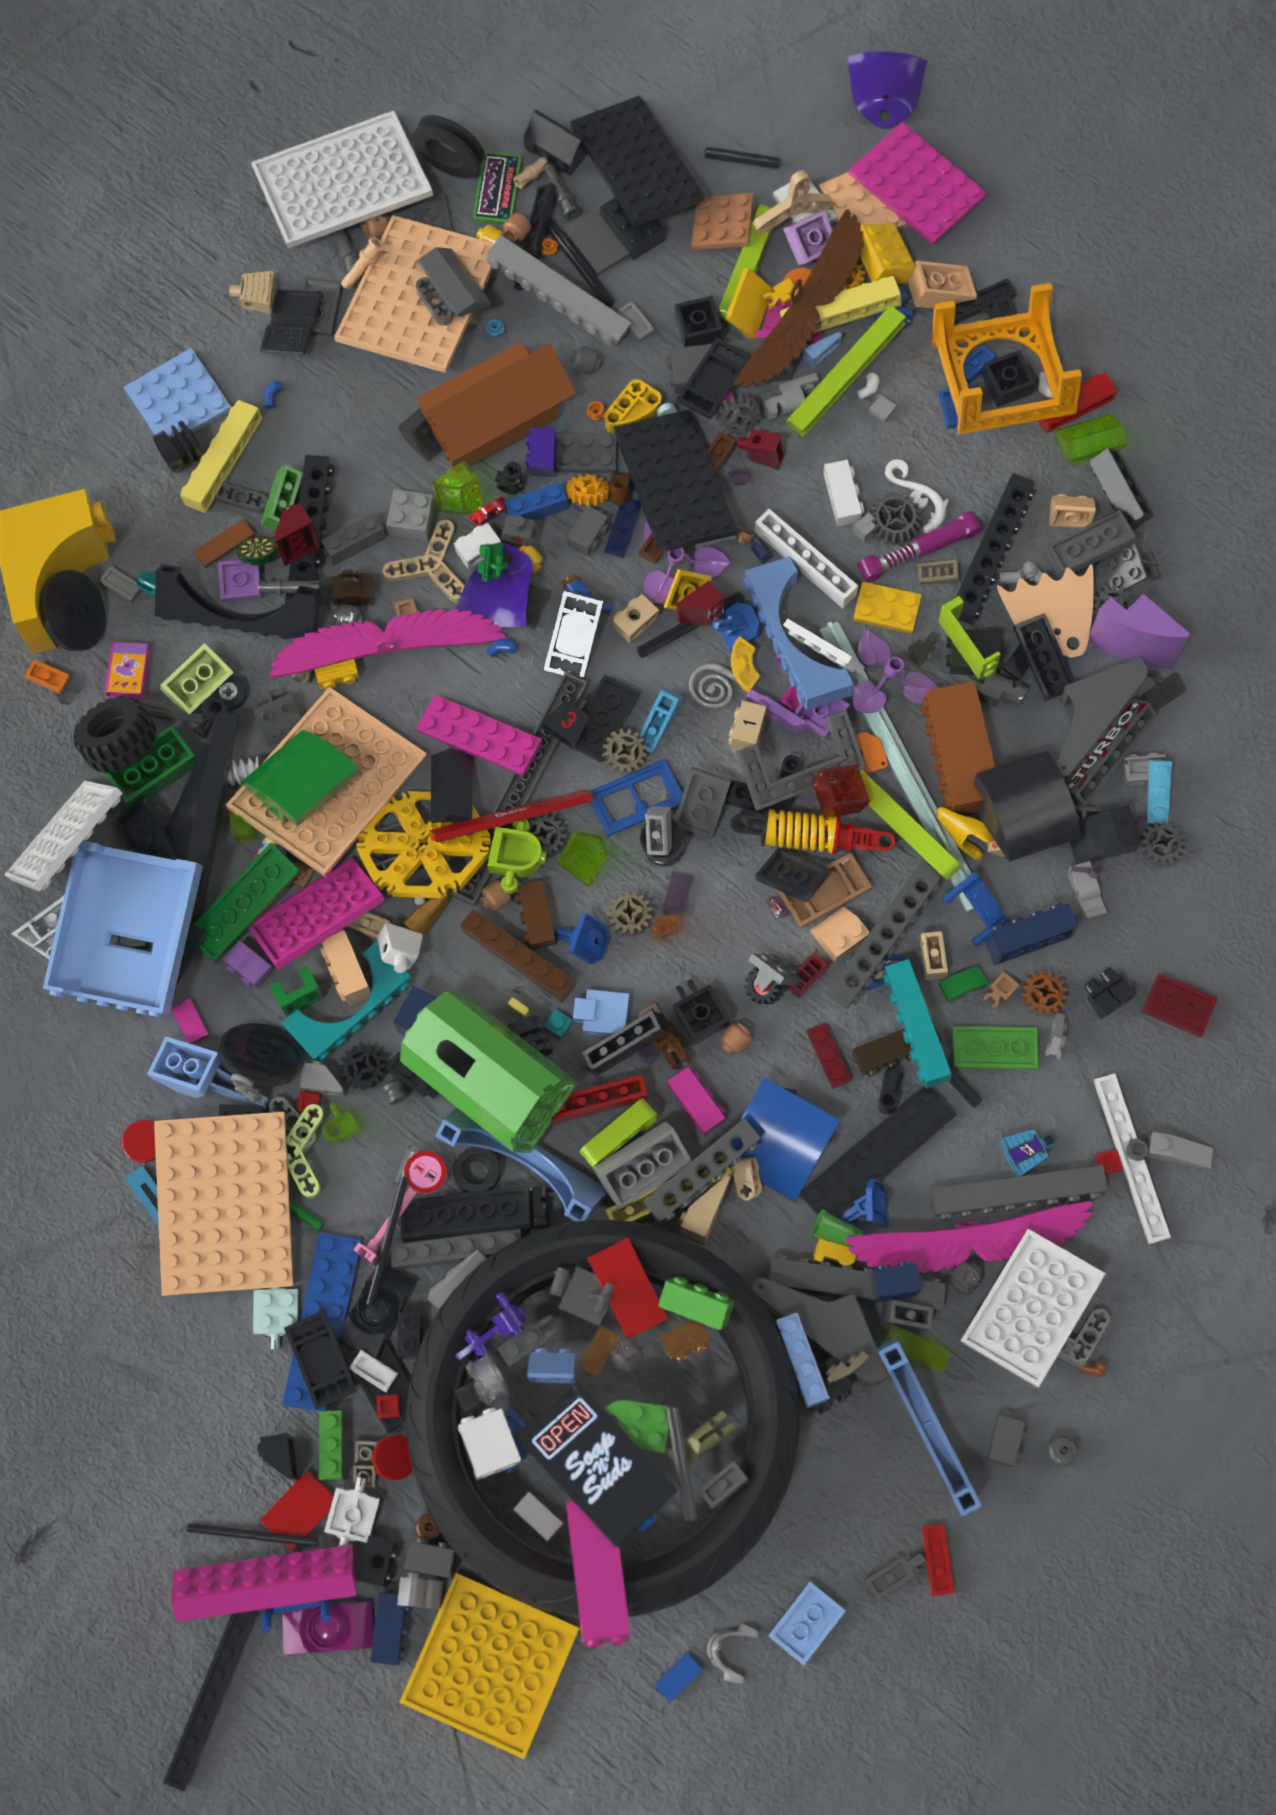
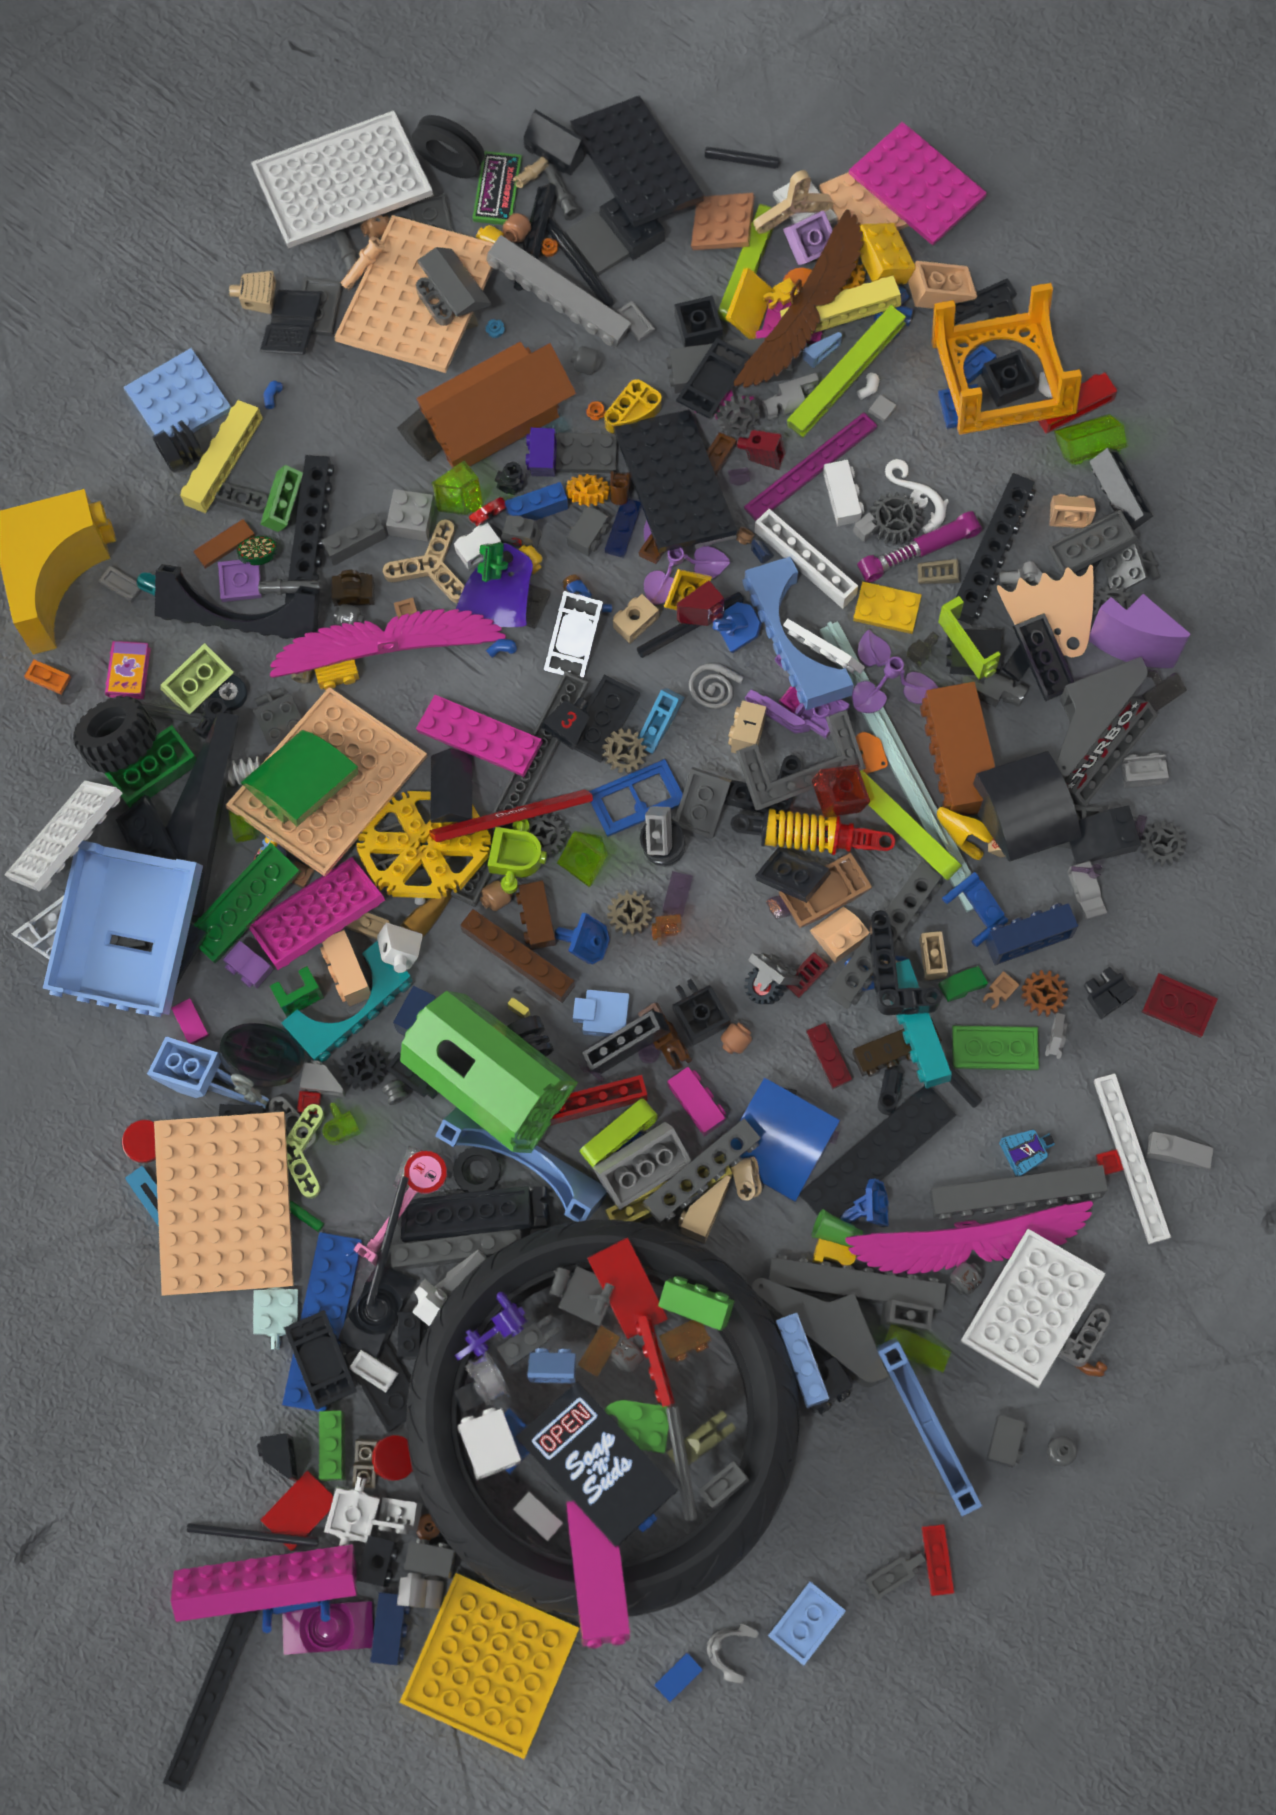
black plate [40,570,106,652] -> none
dark red slope [274,503,320,566] -> none
red tile [377,1394,400,1419] -> none
teal plate [544,1009,573,1039] -> none
light aqua tile [656,403,677,416] -> none
yellow tile [731,636,760,693] -> none
dark tan slope [826,1351,869,1384] -> none
dark purple piece [848,51,927,129] -> none
dark blue brick [870,1261,922,1303] -> none
dark grey tile [1126,1139,1149,1162] -> none
medium azure plate [1146,760,1172,824] -> none
none -> light grey bracket [371,1497,422,1534]
none -> white brick [412,1279,447,1326]
none -> red plate [636,1314,675,1407]
none -> magenta tile [744,412,877,521]
none -> black beam [869,910,942,1015]

